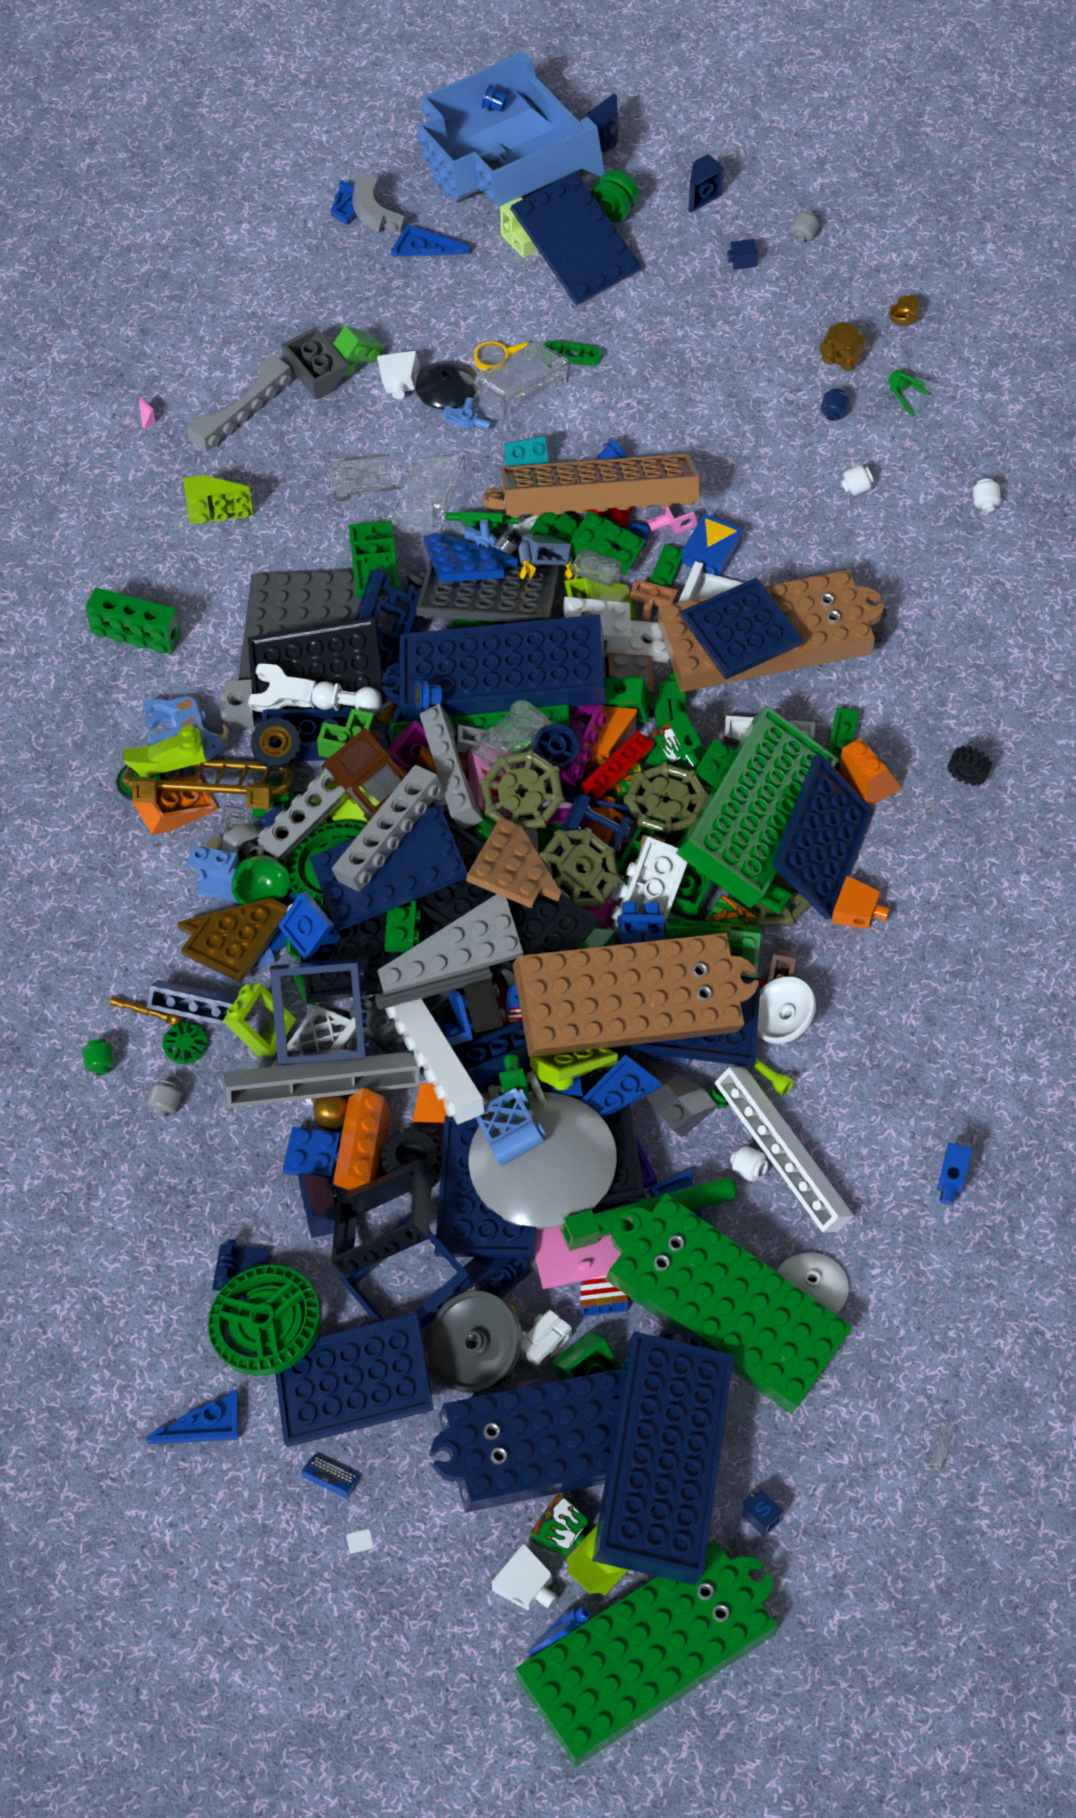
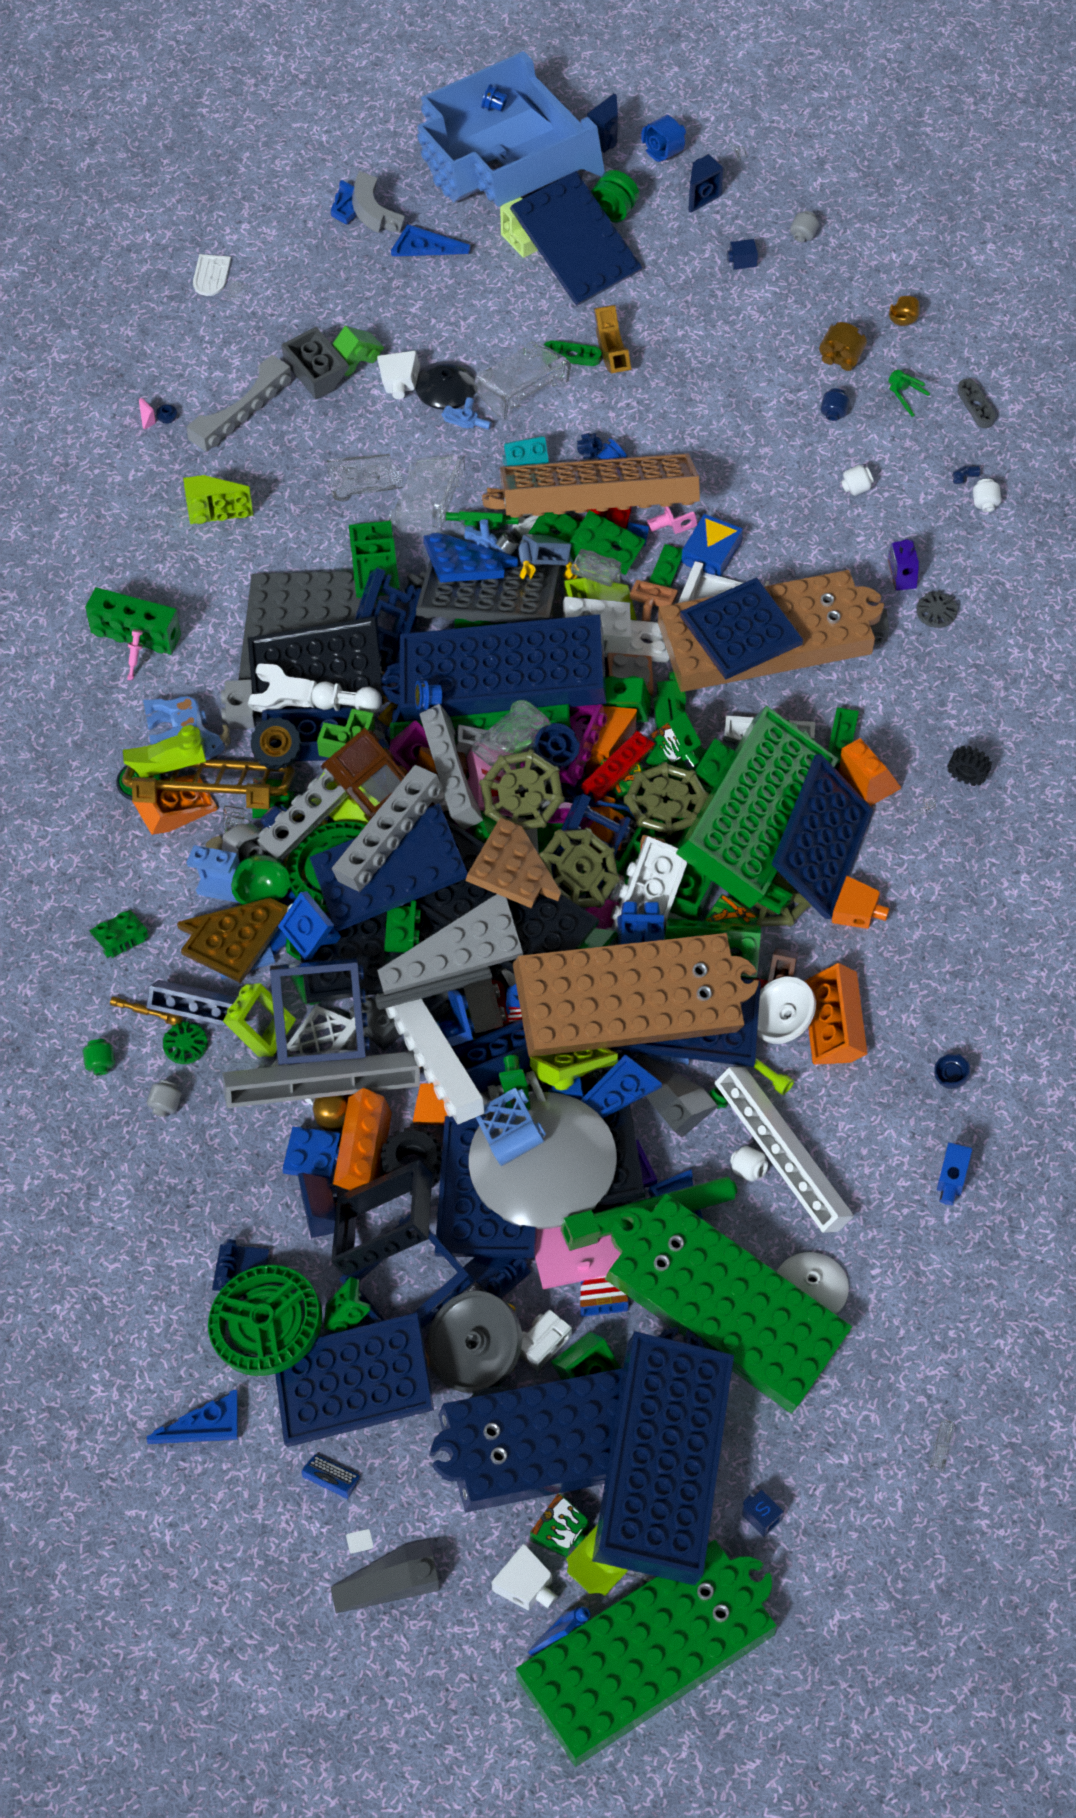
piece [474,341,530,372] -> none
none -> green hinge [89,910,148,958]
none -> bright pink piece [127,629,143,680]
none -> dark blue plate [156,405,177,424]
none -> white window [193,254,231,296]
none -> green bracket [324,1277,370,1333]
none -> dark grey wedge [331,1540,440,1614]
none -> dark blue gear [577,433,603,459]
none -> pearl gold arch [594,305,631,374]
none -> blue brick [641,114,686,162]
none -> orange slope [804,963,868,1065]
none -> dark purple torso [887,539,919,591]
none -> dark grey wheel [916,591,957,628]
none -> dark blue hair [934,1054,971,1089]
none -> dark blue arm [952,466,980,484]
none -> dark grey beam [957,379,995,428]

